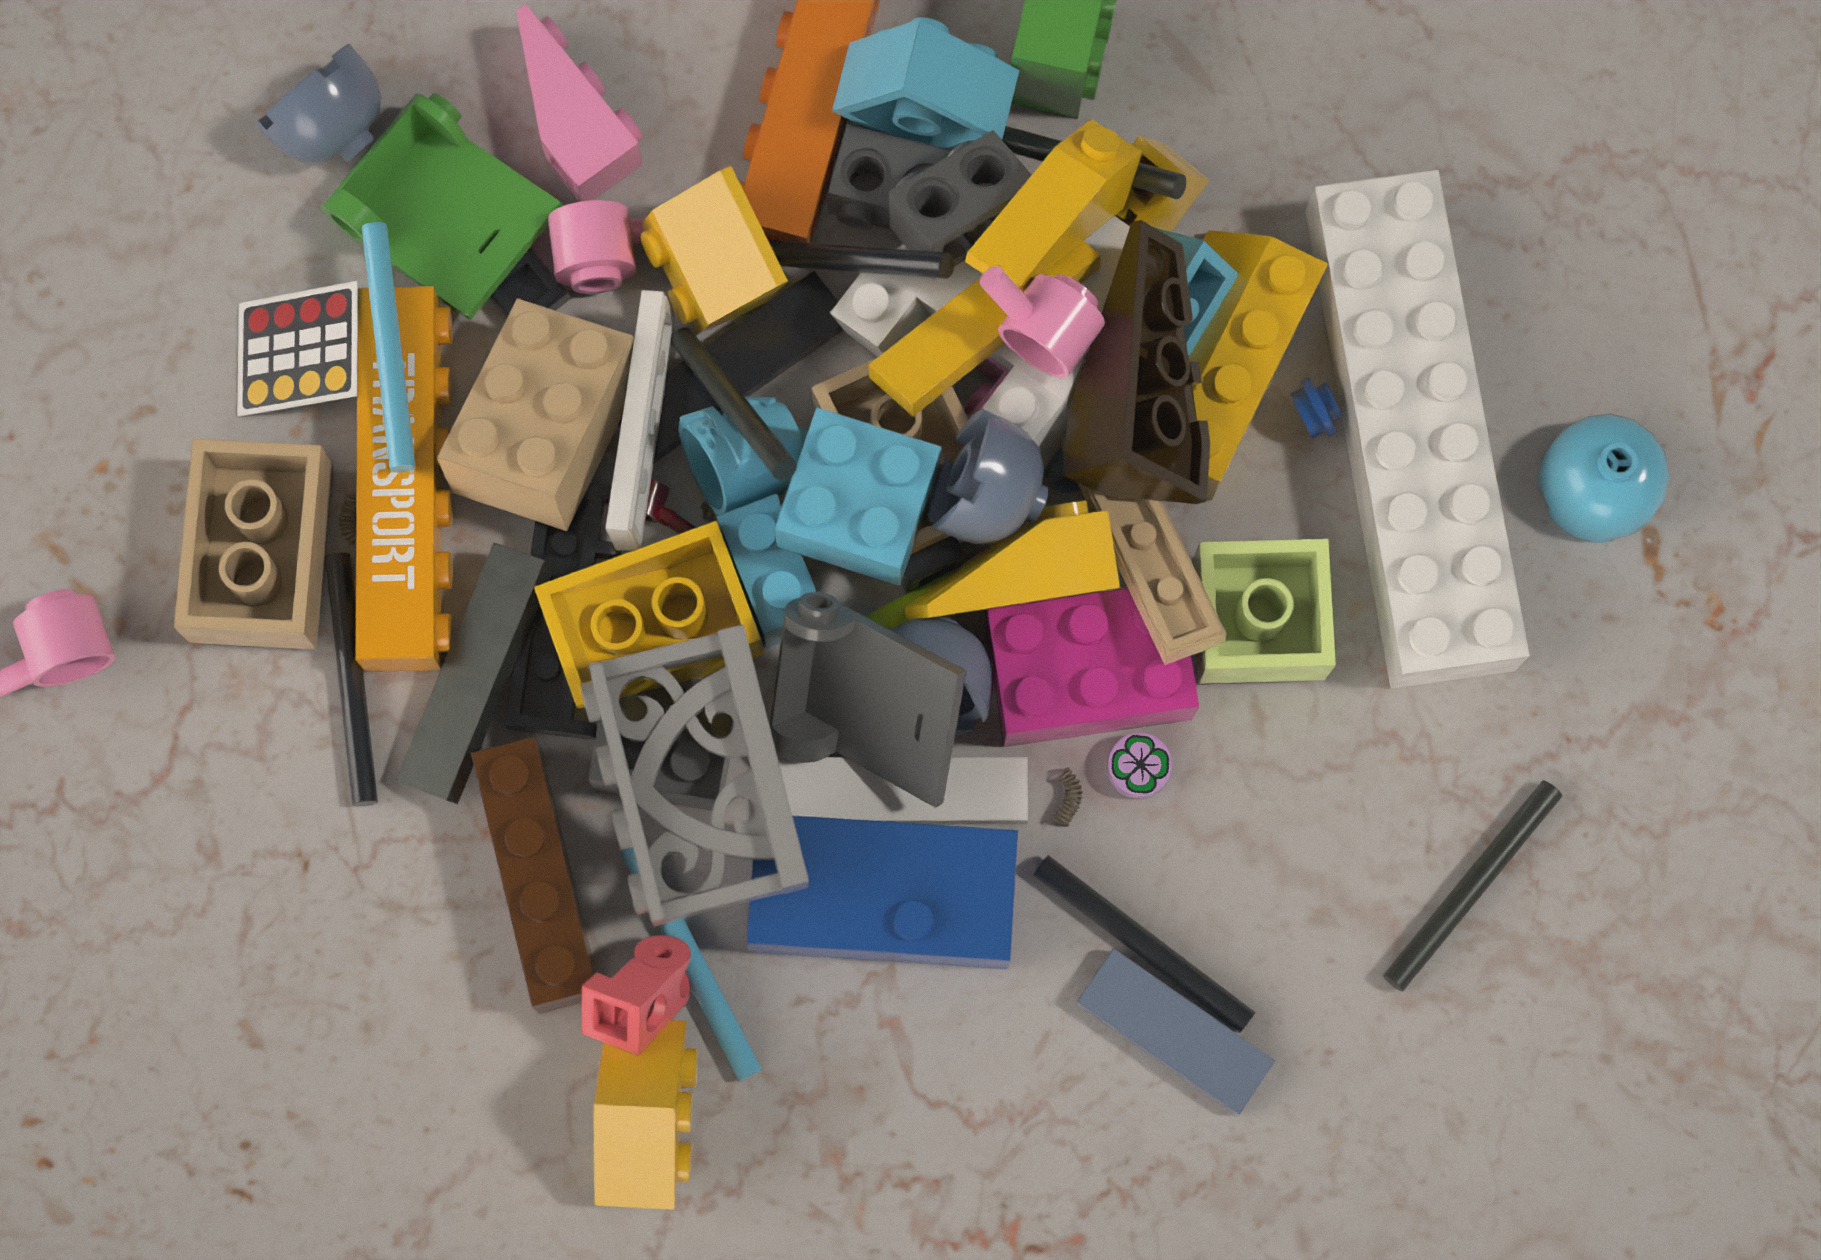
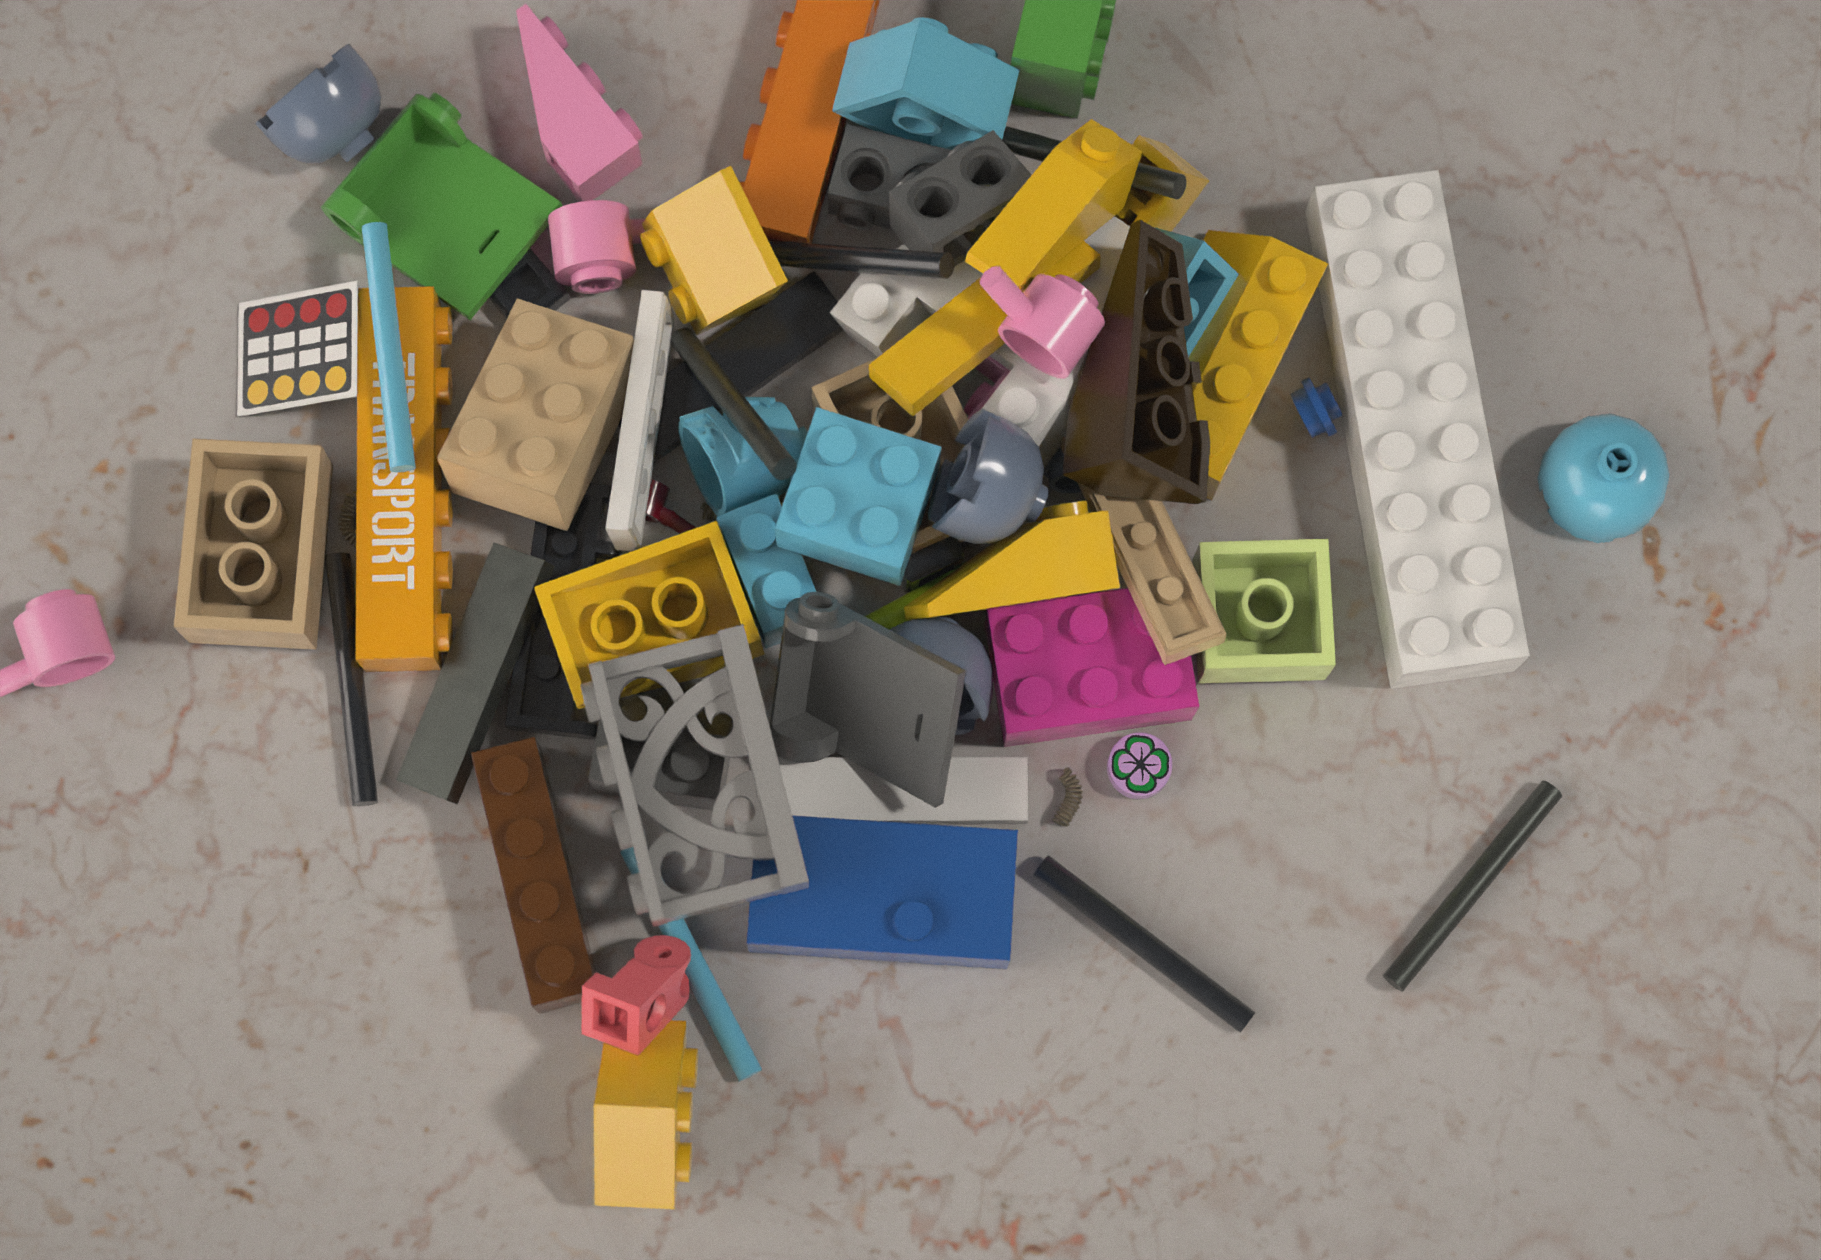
sand blue tile [1076,948,1275,1116] -> none

